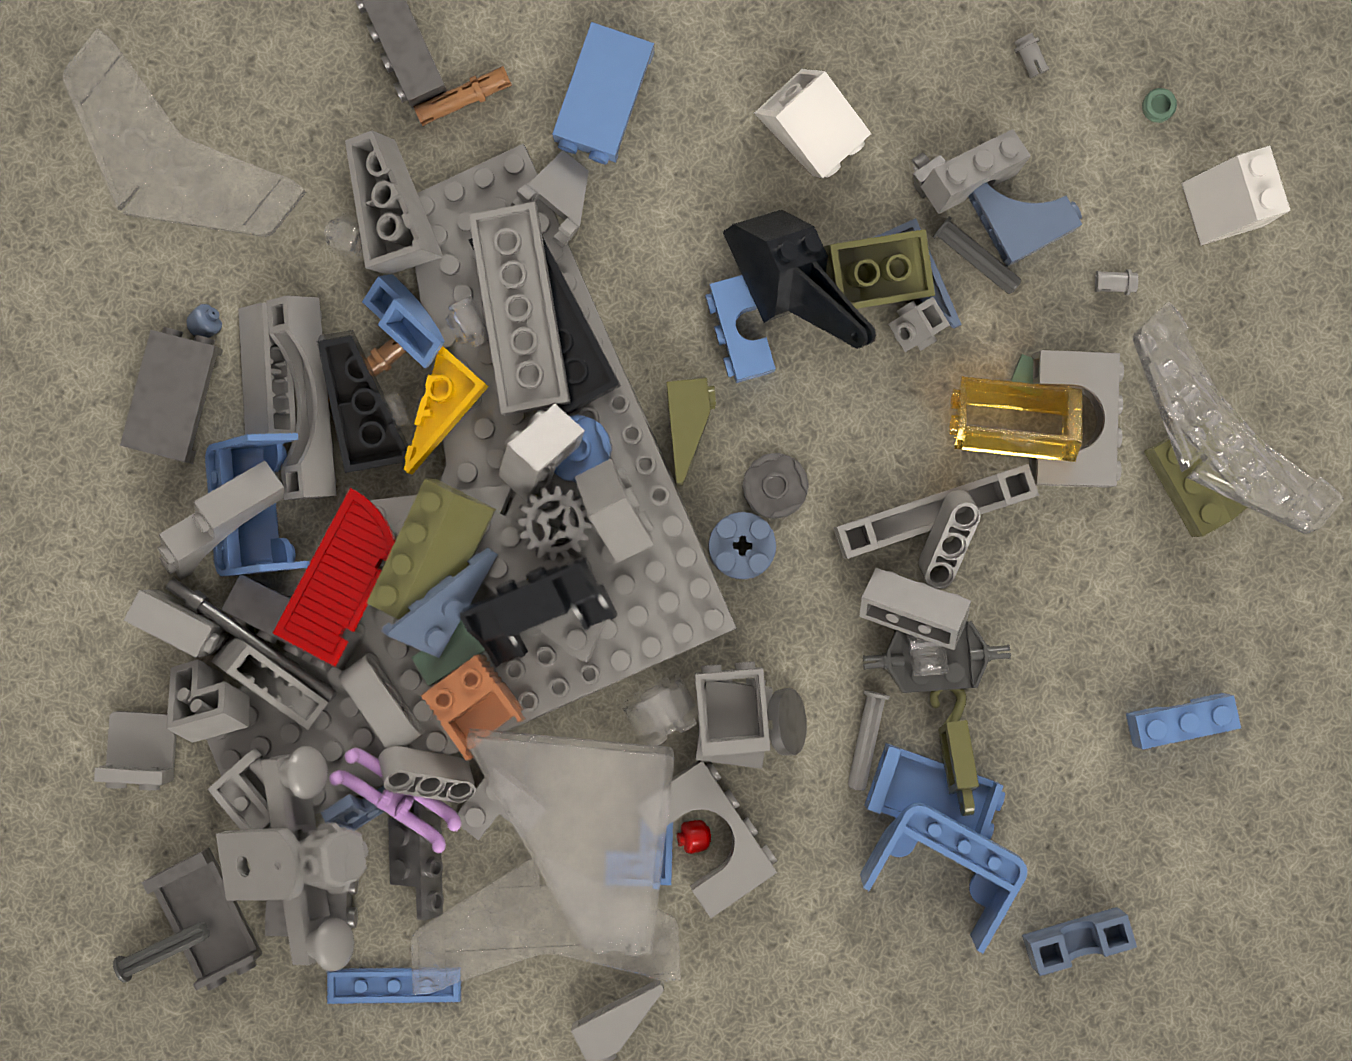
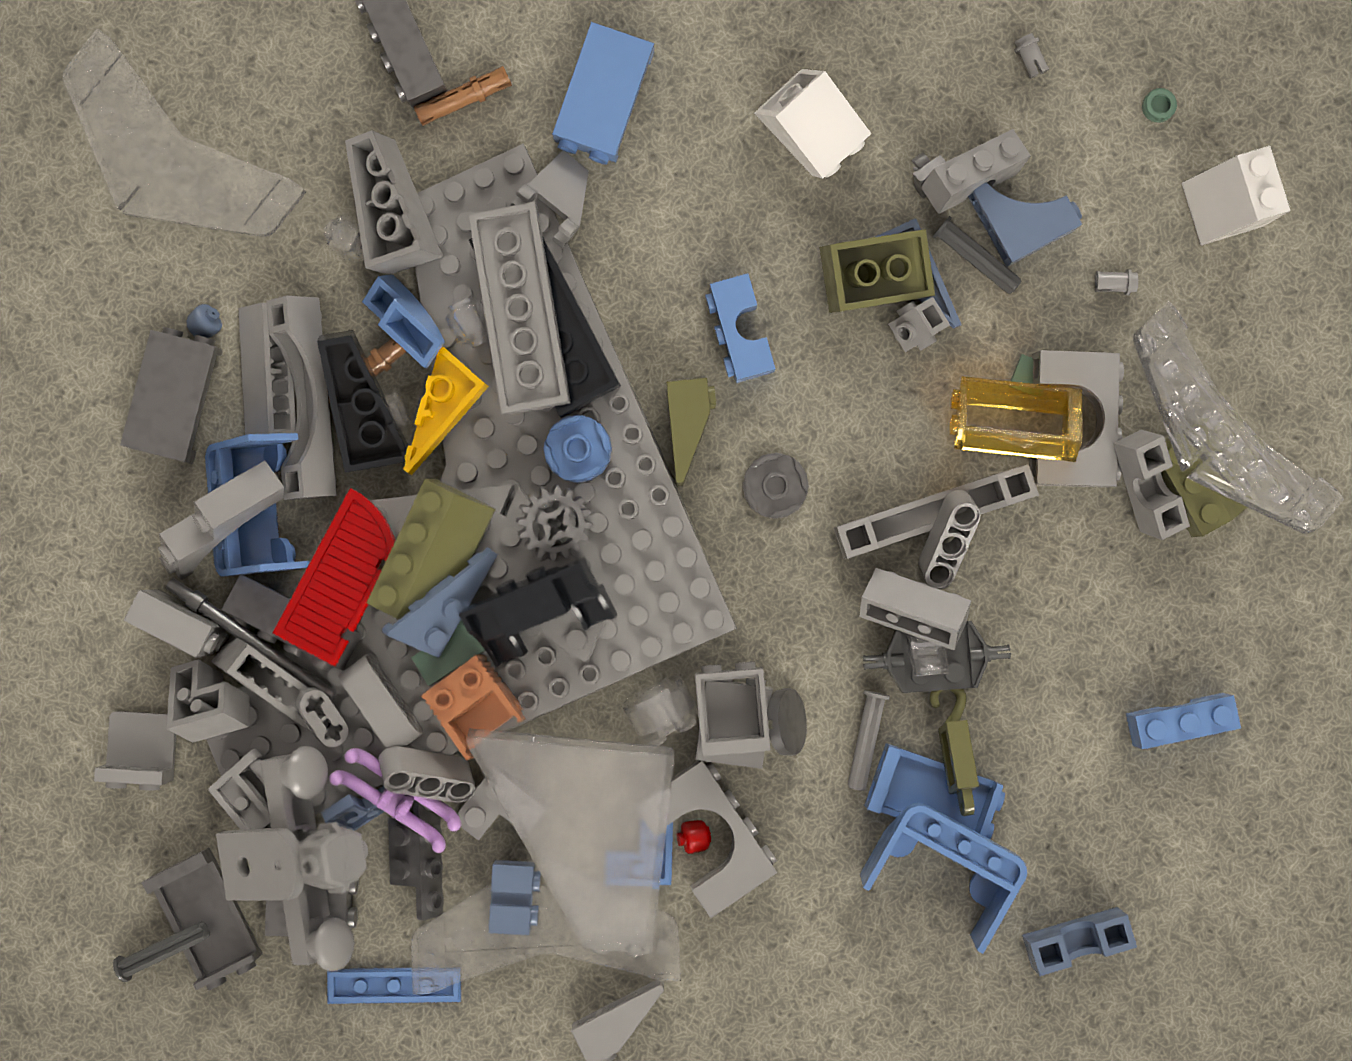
brick [498,404,585,503] -> none
light grey brick [575,459,654,563] -> none
sand blue brick [708,512,776,579] -> none
black slope [723,209,876,349] -> none
none -> light grey beam [296,688,348,747]
none -> sand blue brick [488,860,541,935]
none -> light grey arch [1113,429,1190,540]

